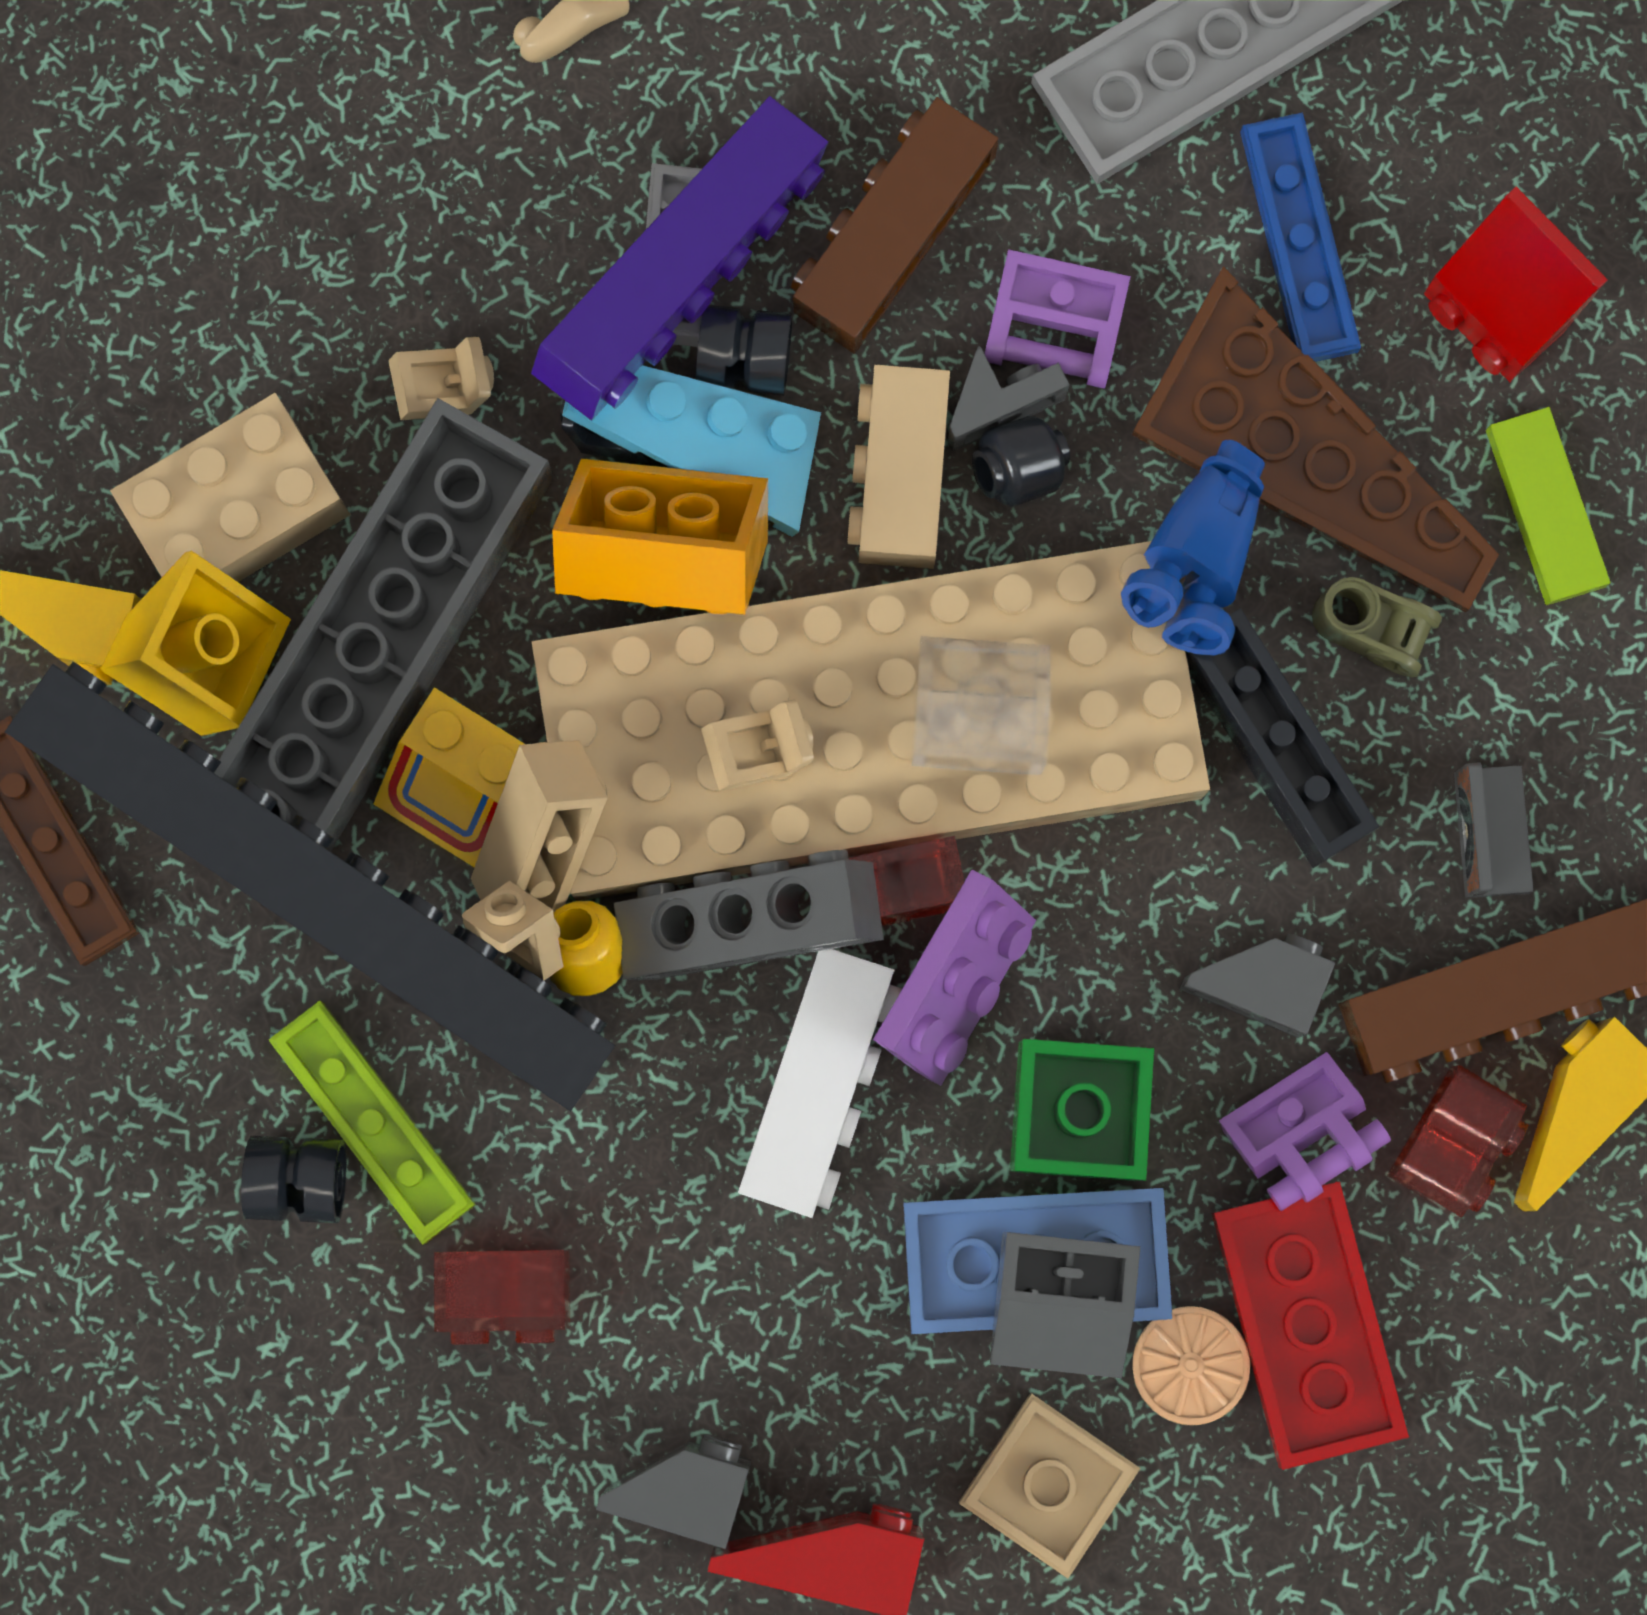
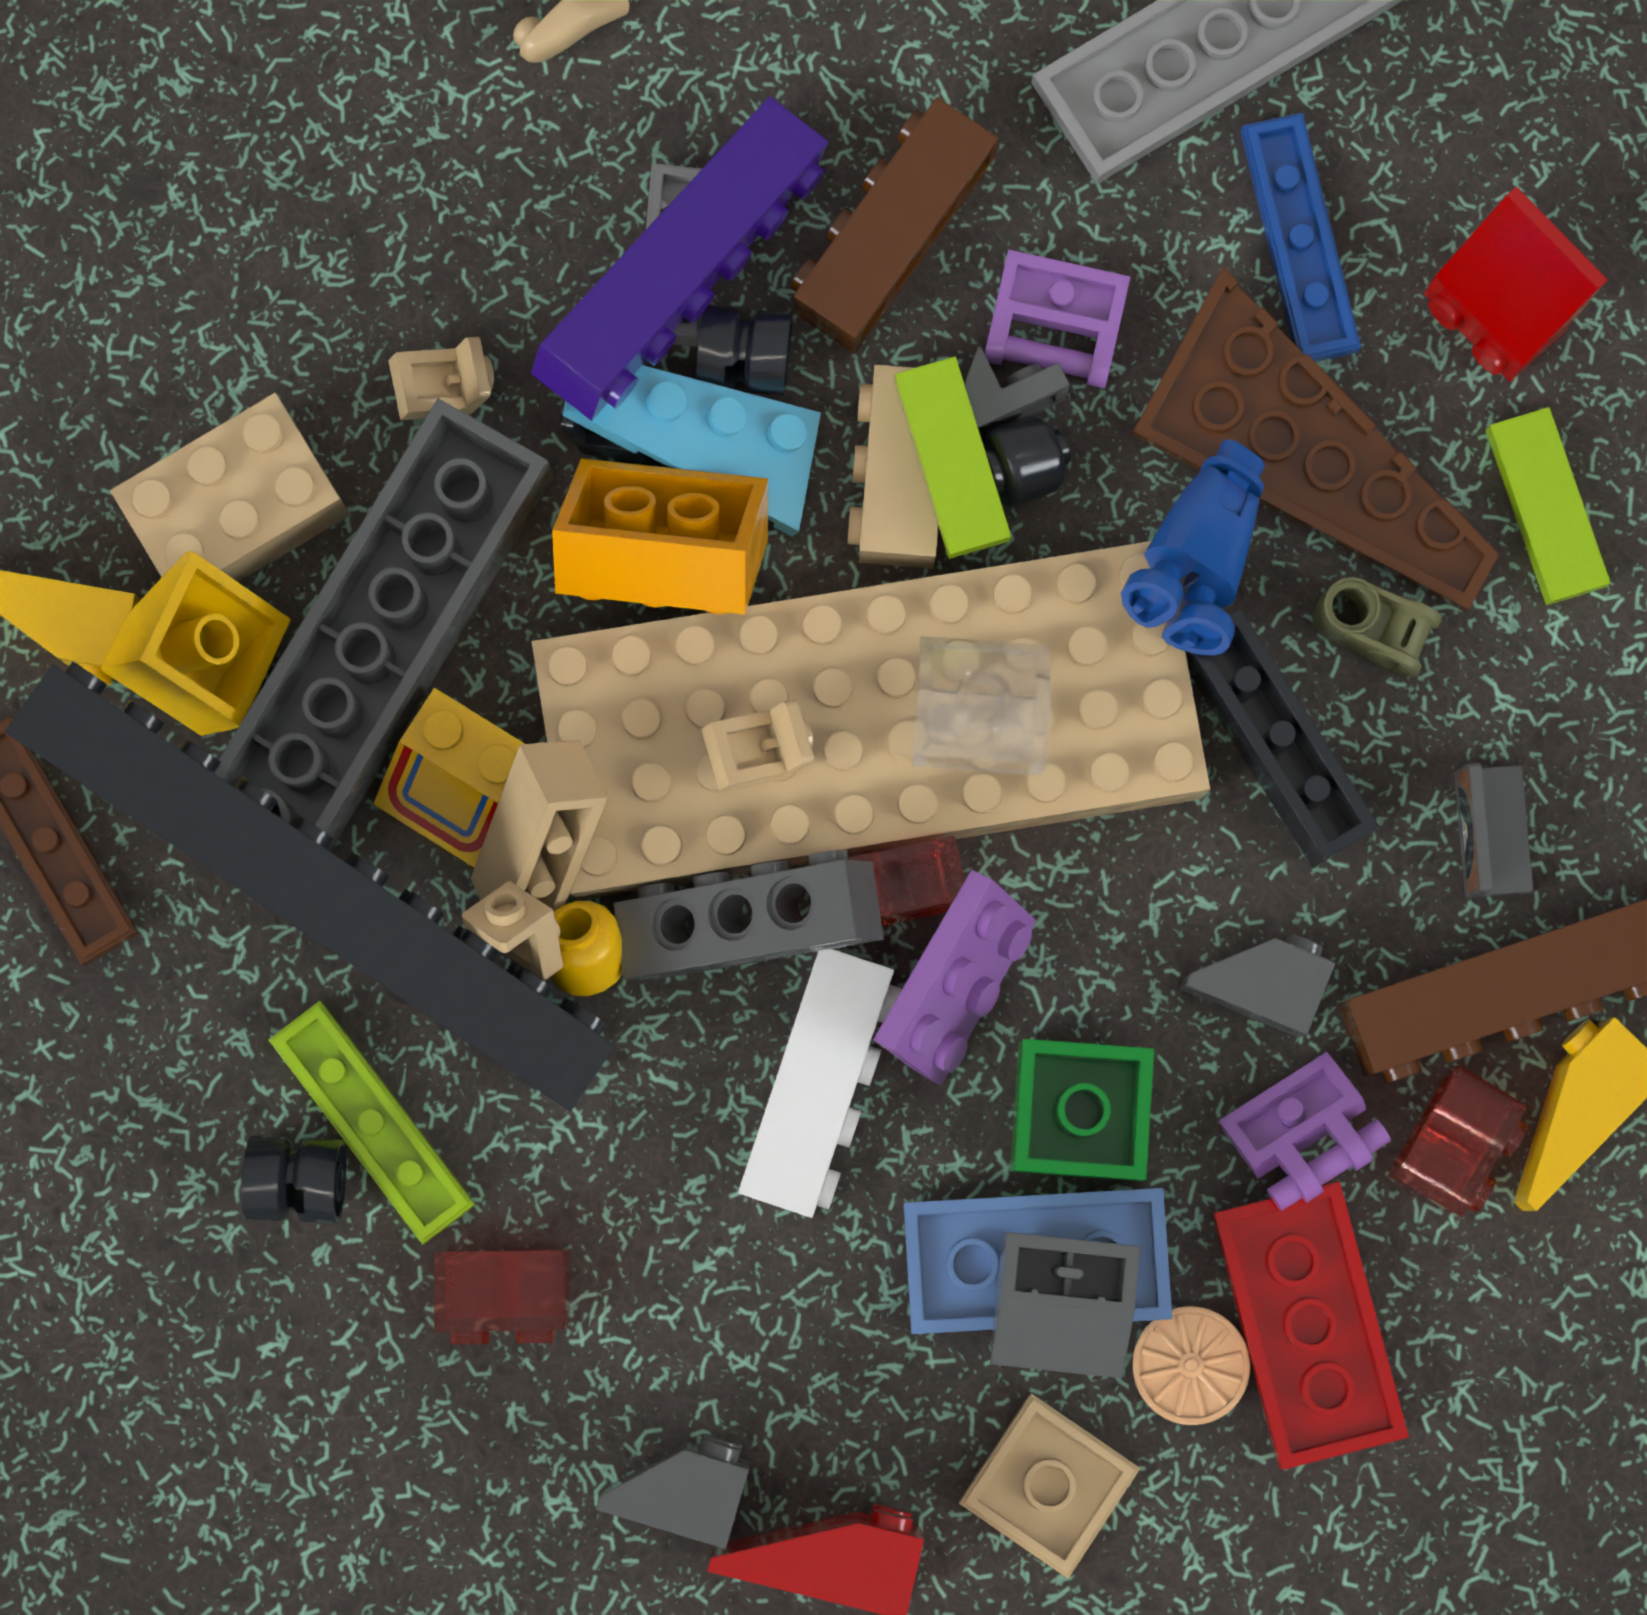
none -> lime tile [894,356,1011,559]

